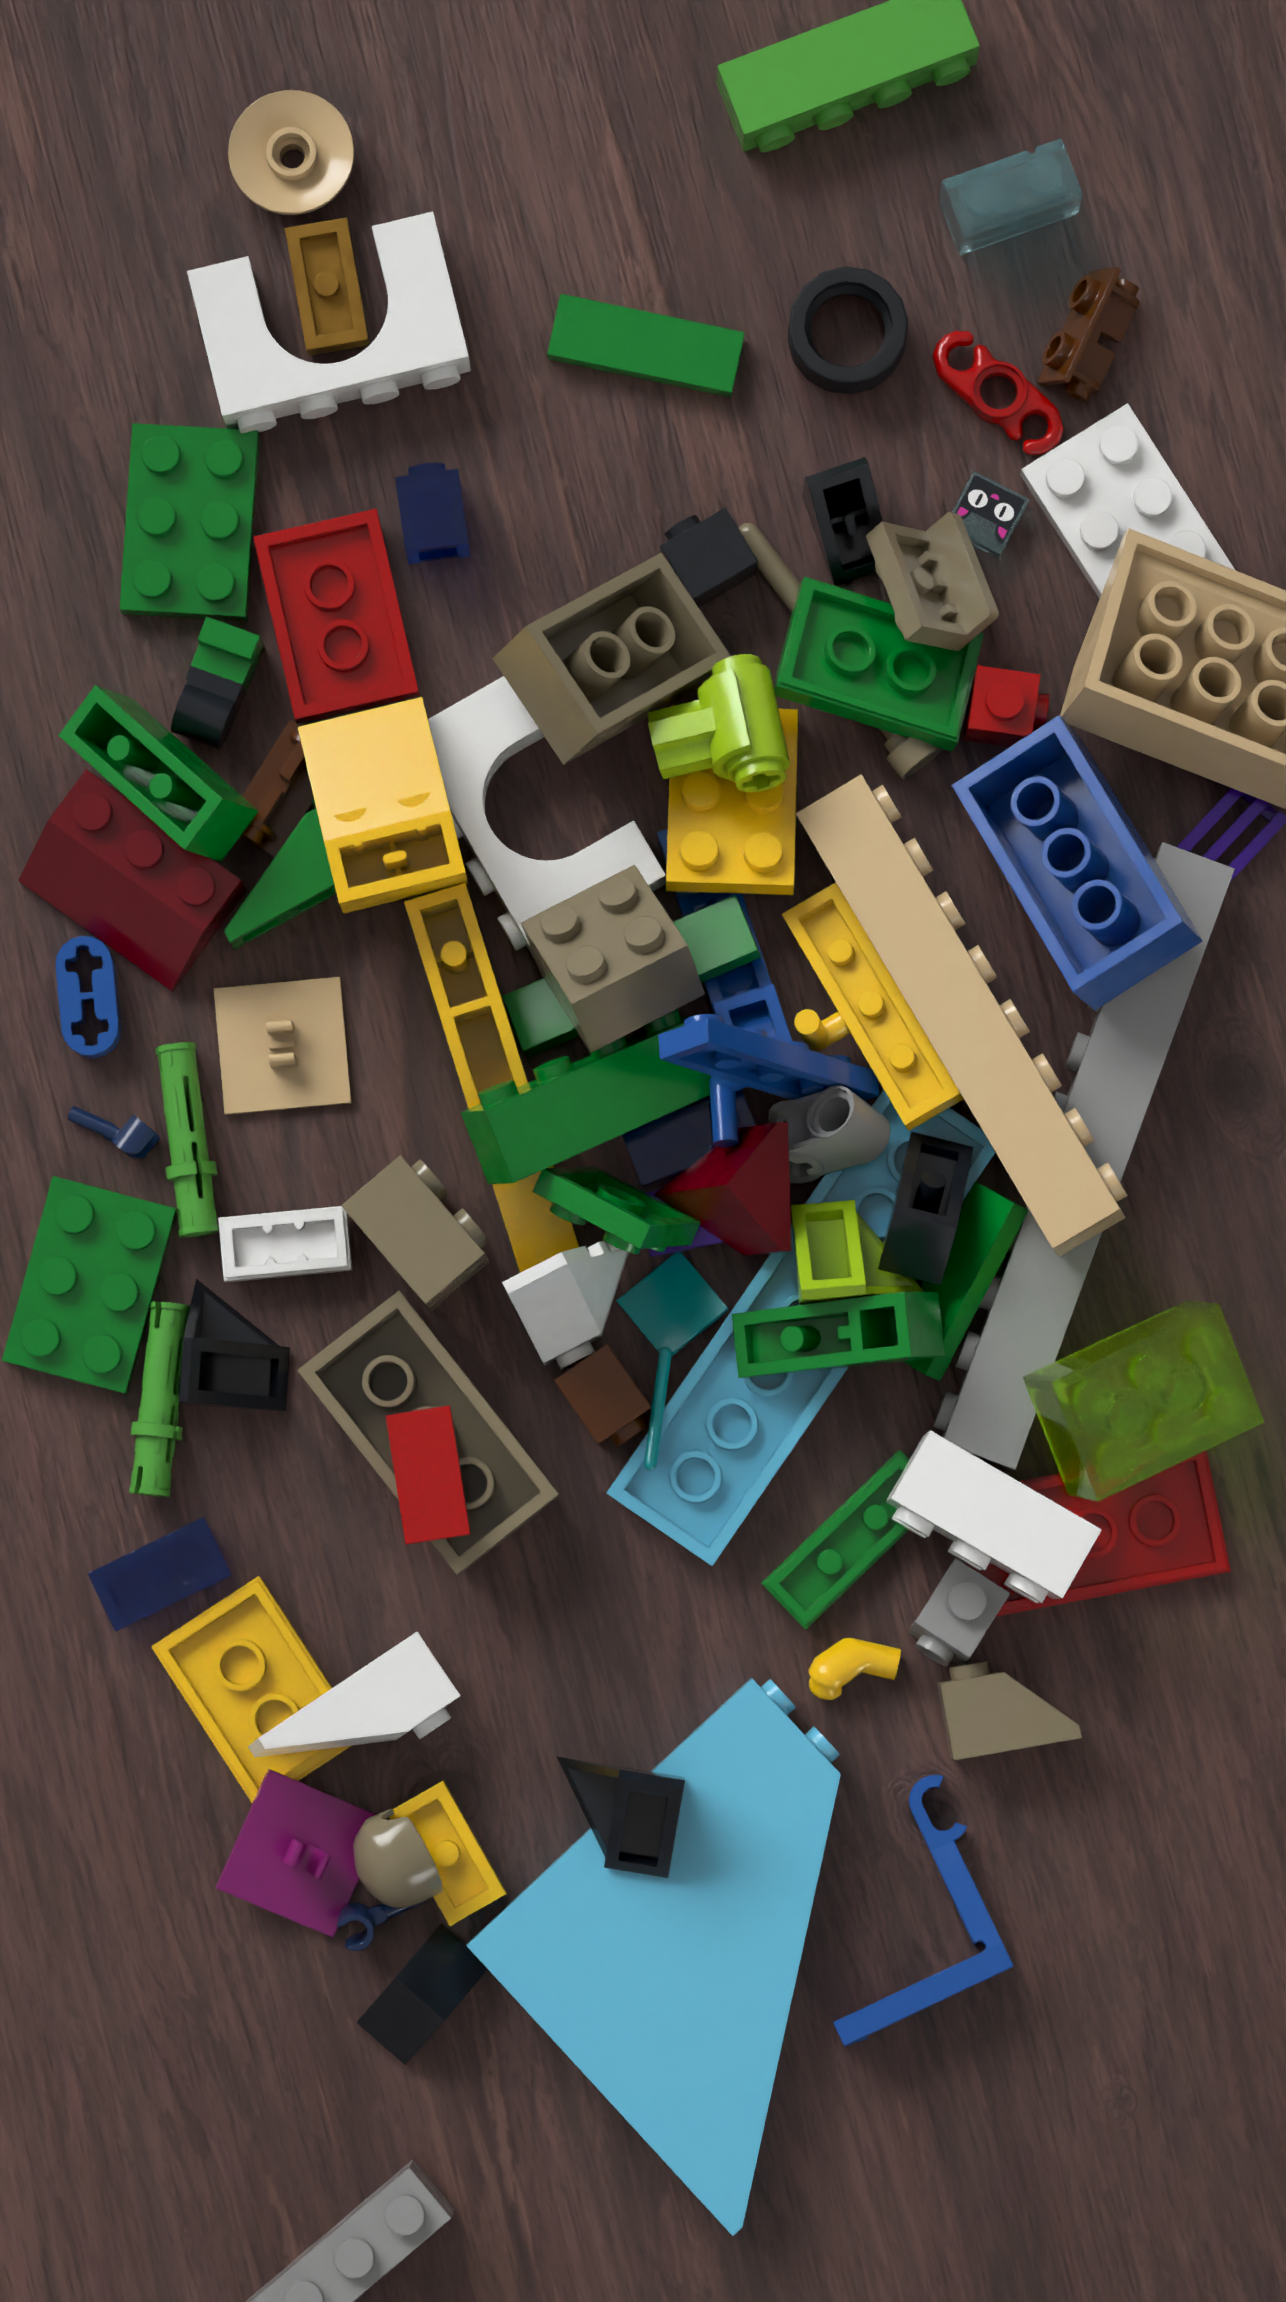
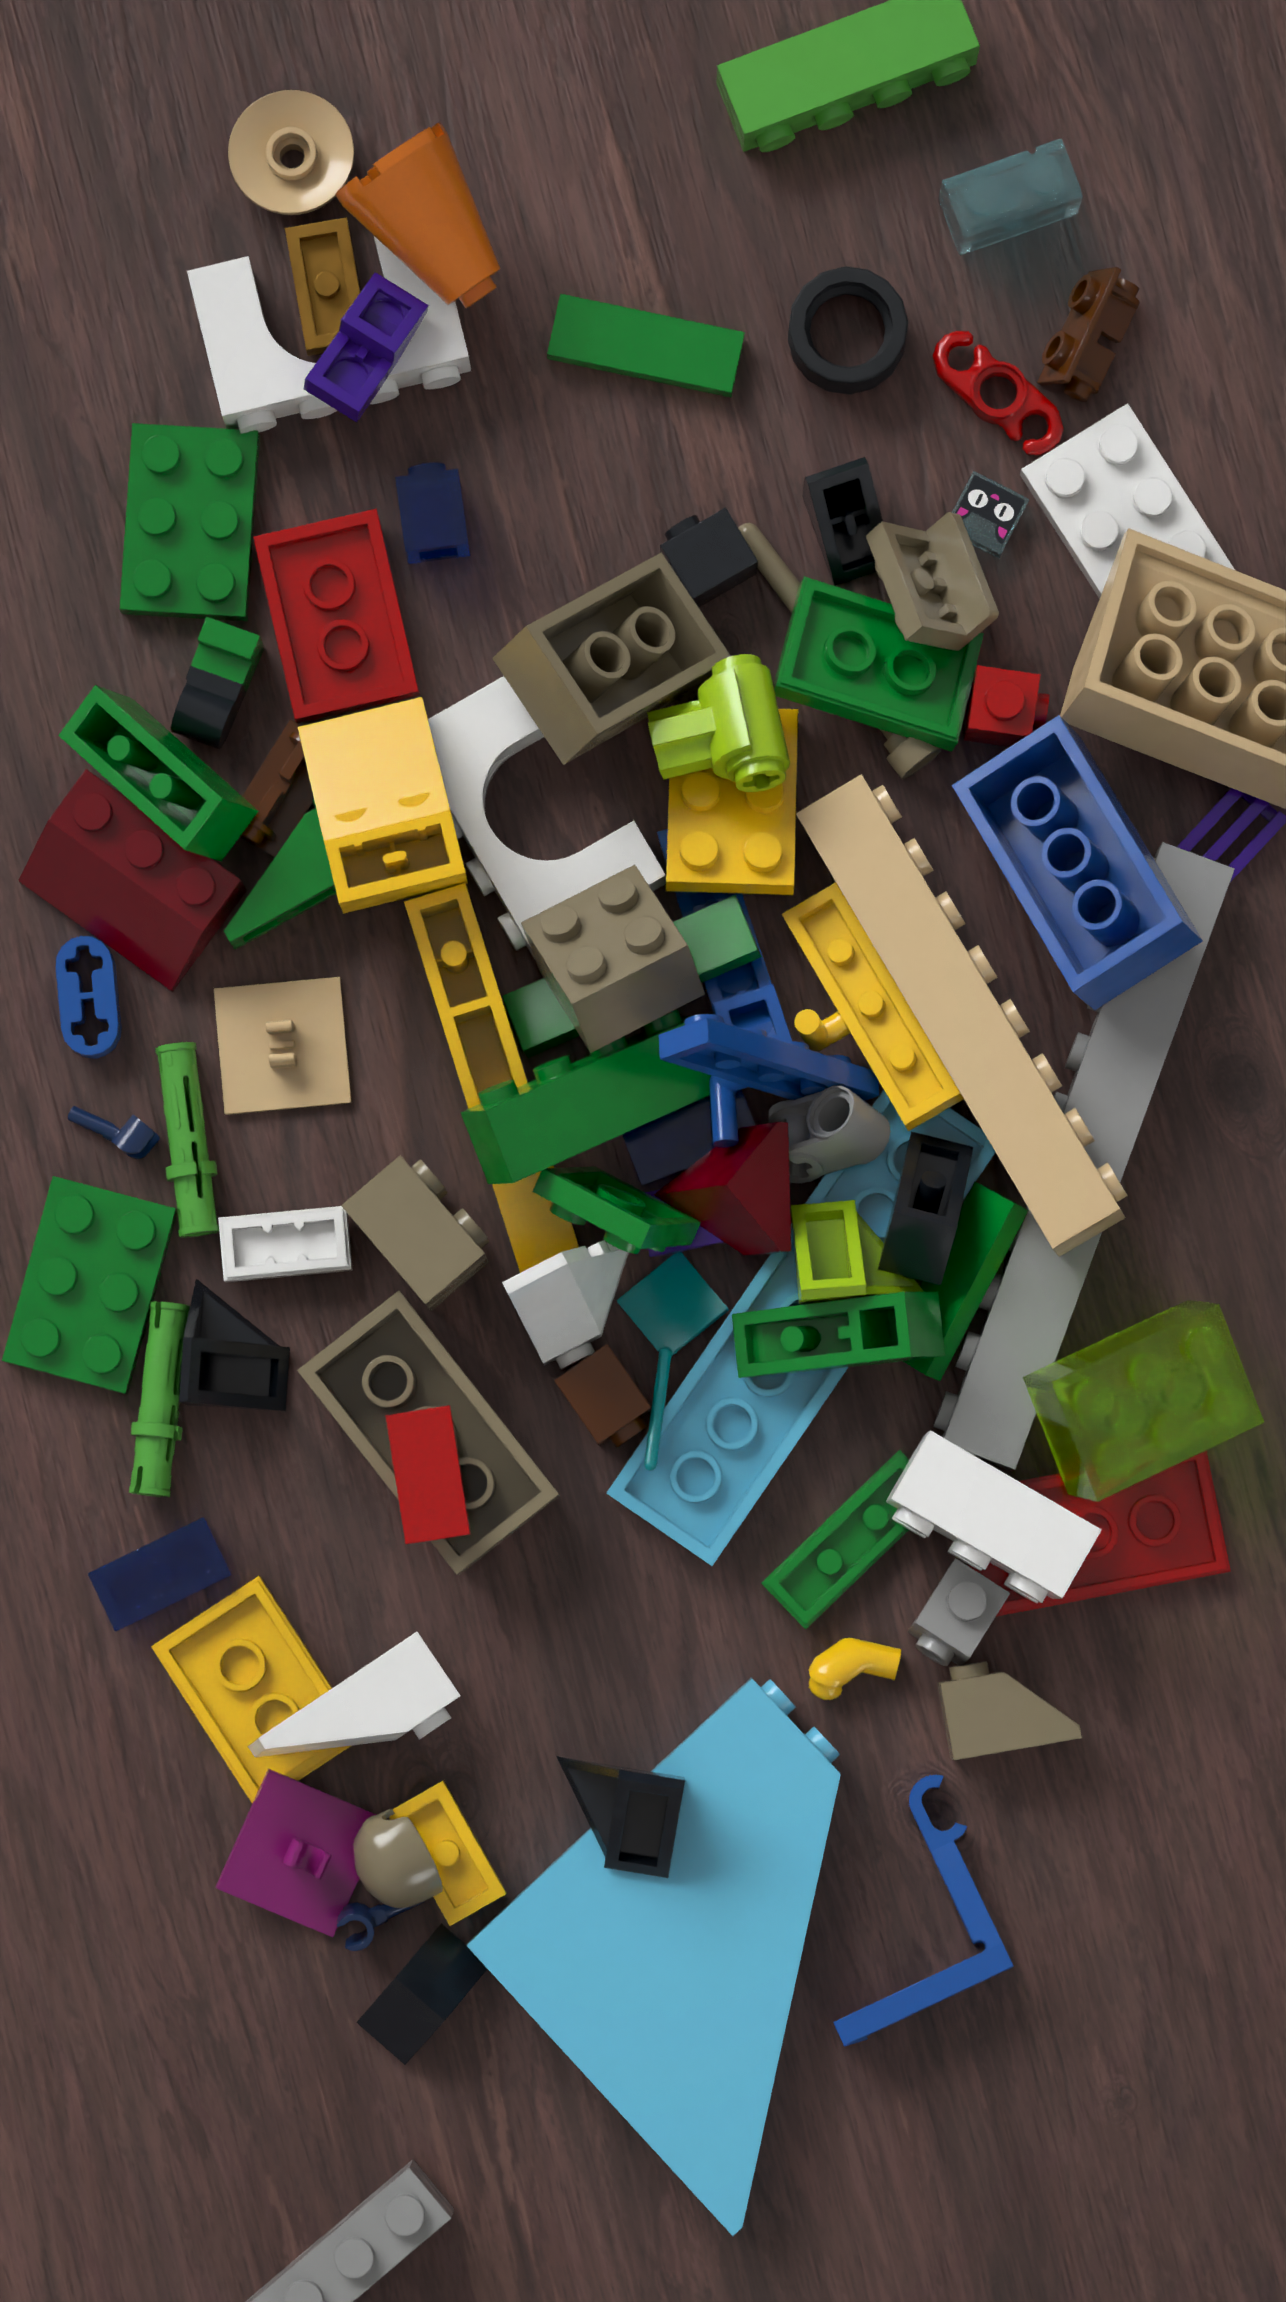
none -> dark purple slope [303,272,429,422]
none -> orange cone [335,122,500,308]

